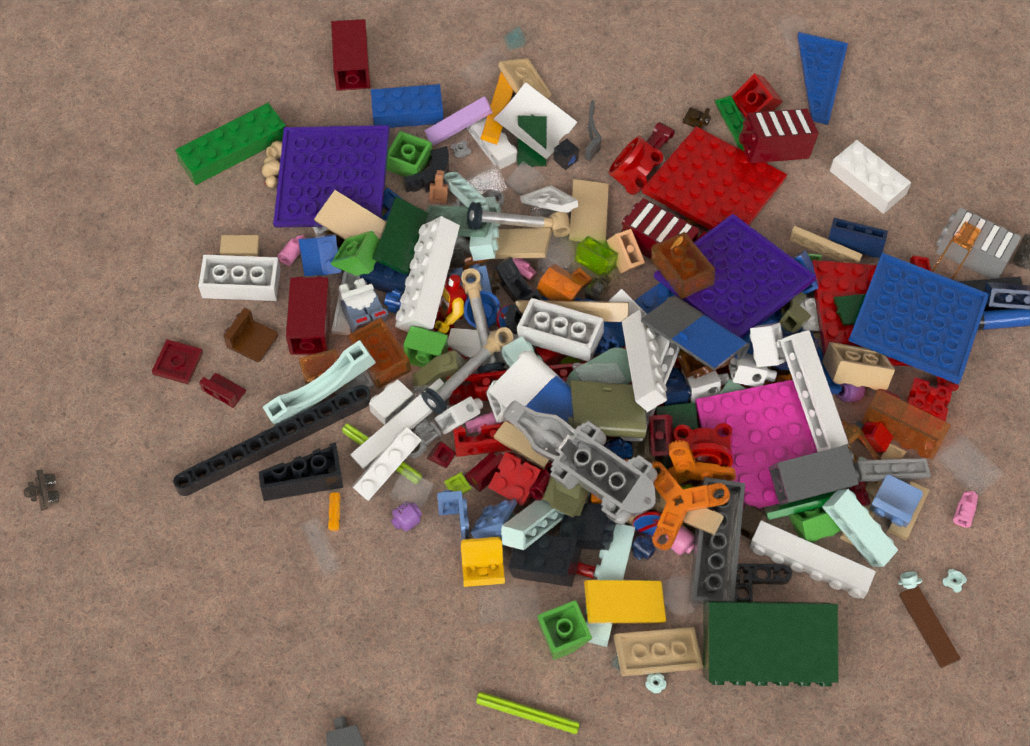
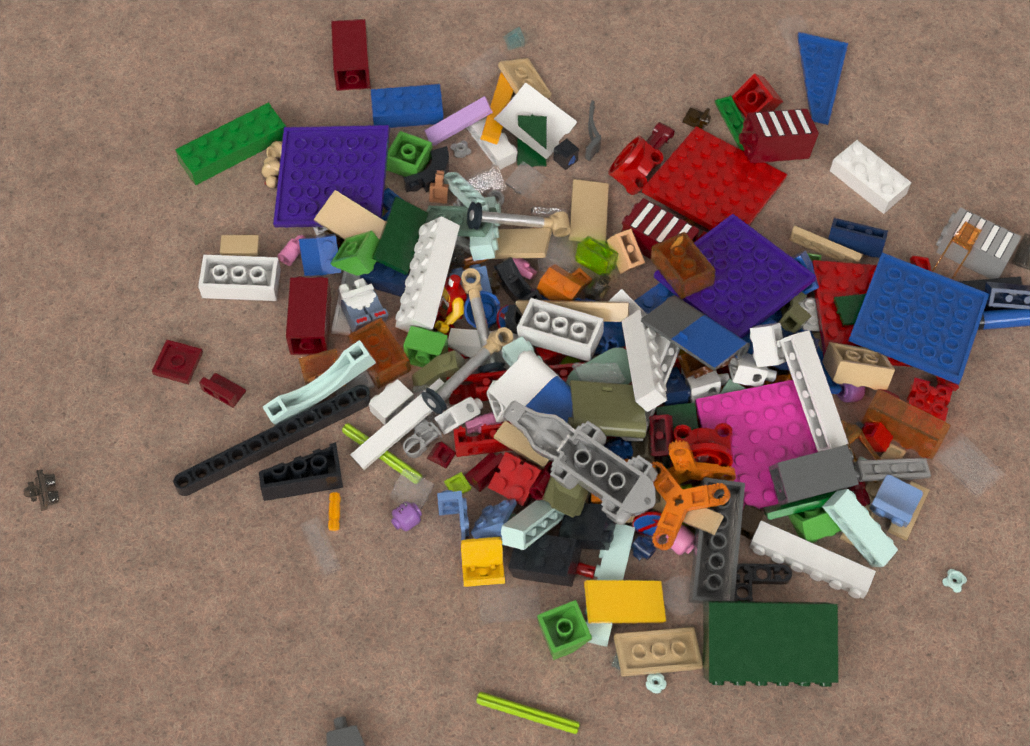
reddish brown bracket [224,307,278,362] -> none
white brick [352,427,421,501] -> none
blue gear [384,289,404,313] -> none
white wing [520,185,578,213] -> none
light aqua plate [898,571,922,589] -> none
reddish brown tile [899,586,961,668] -> none
bright pink hinge [953,491,978,528] -> none

